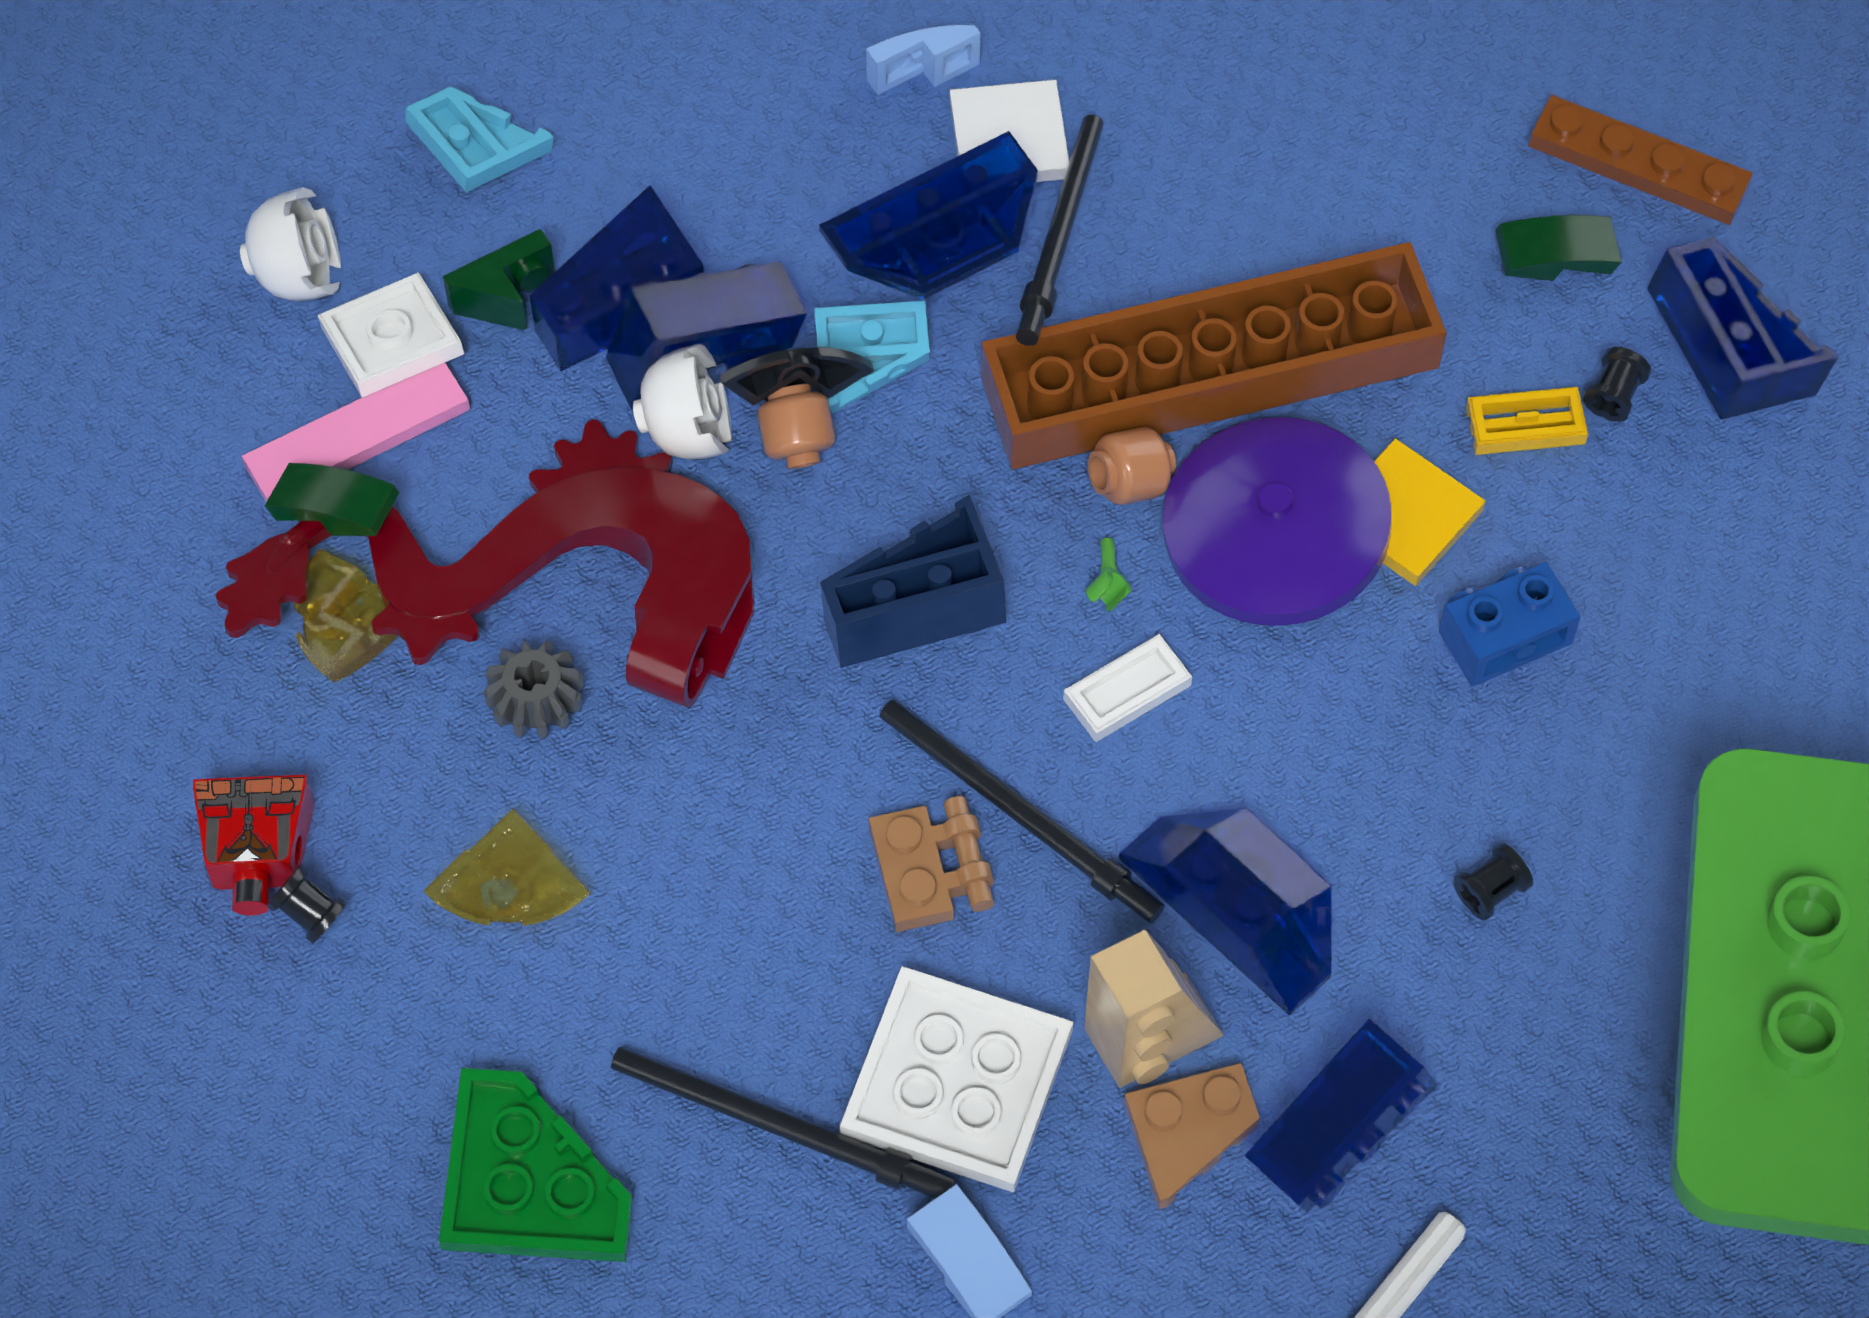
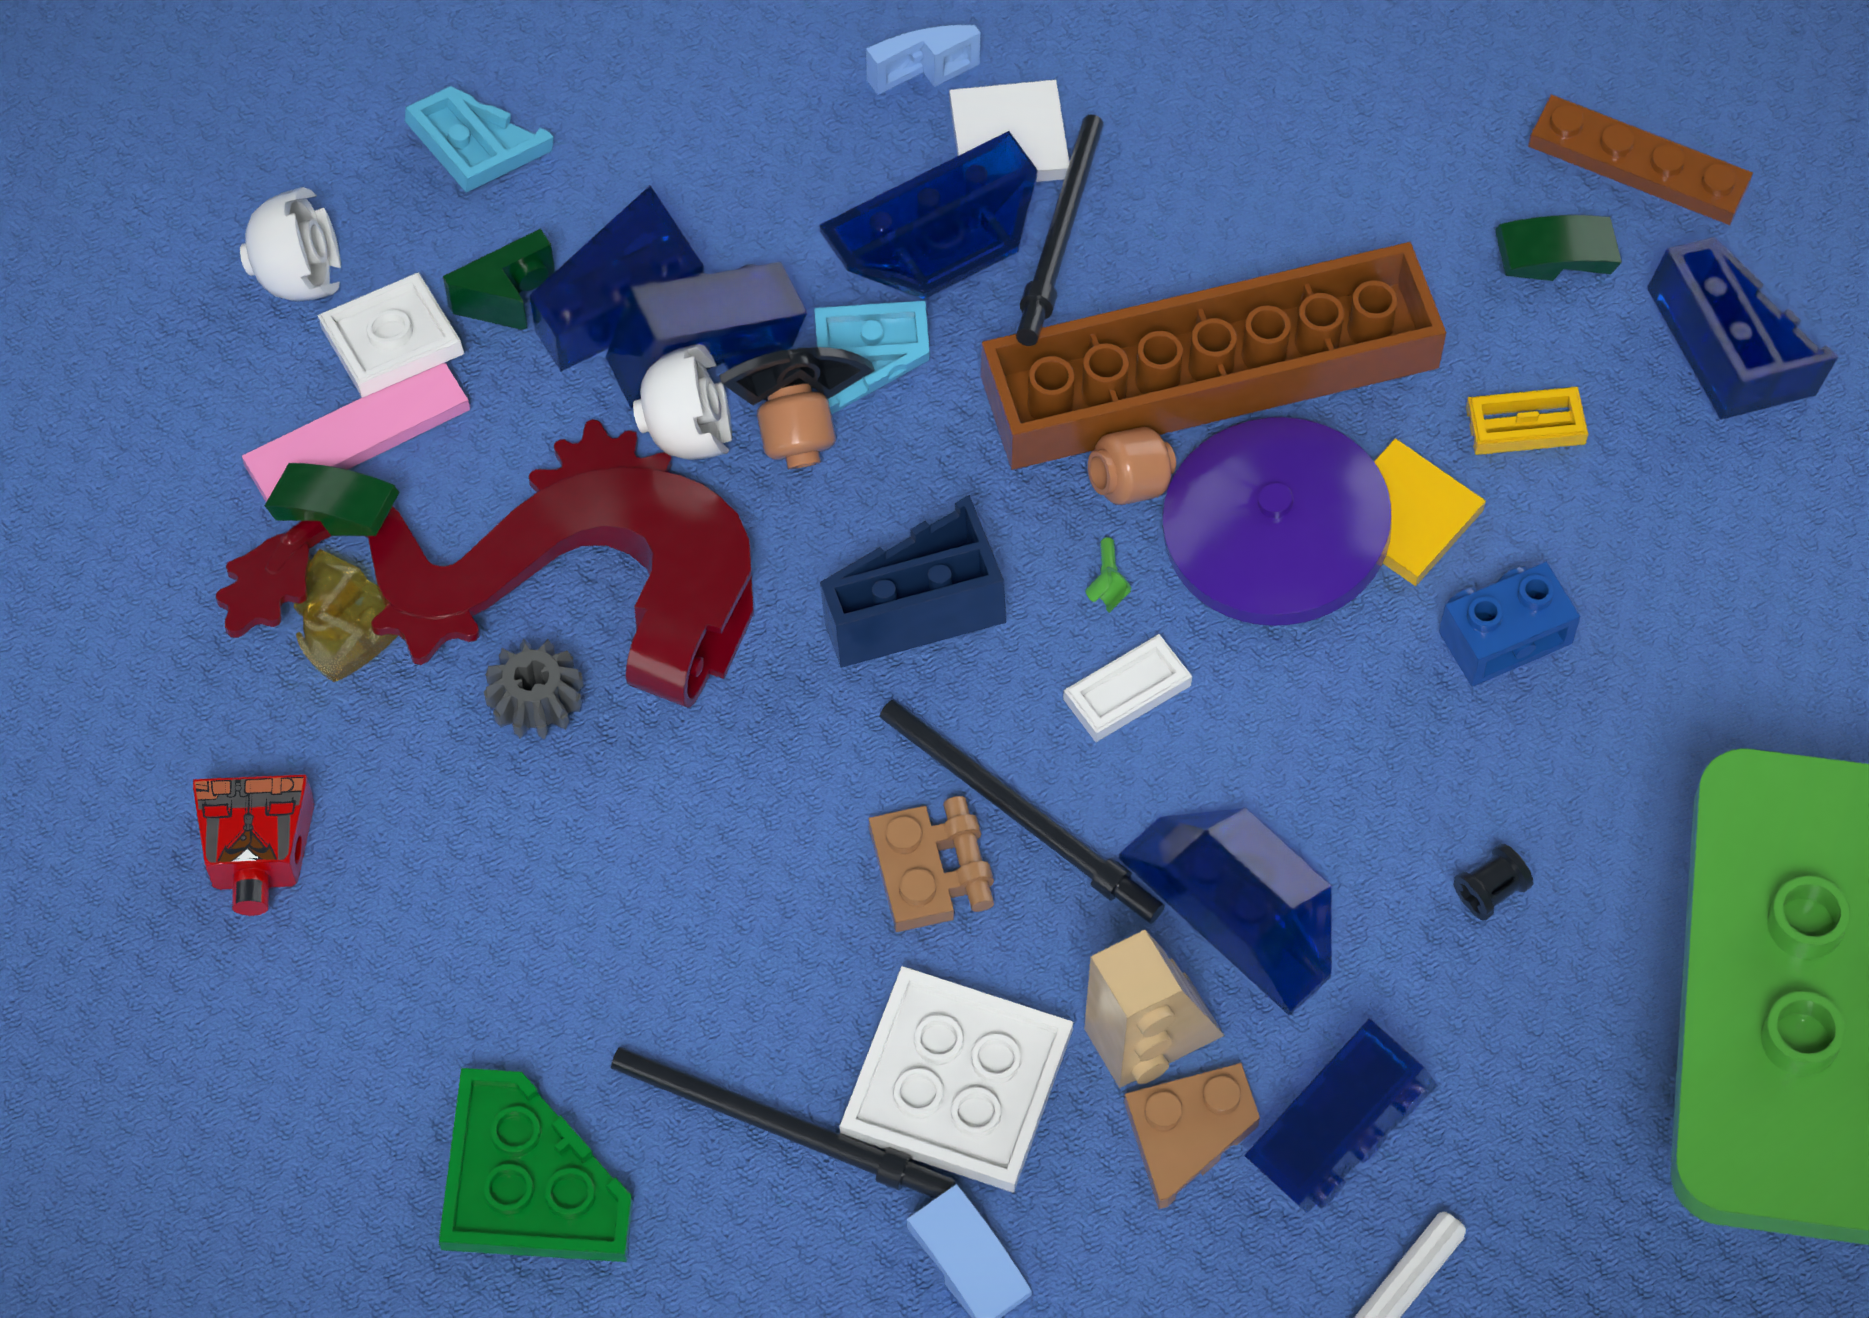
black bush [266,865,347,944] -> none
clear yellow brick [423,809,592,926] -> none
black bush [1583,347,1651,422] -> none

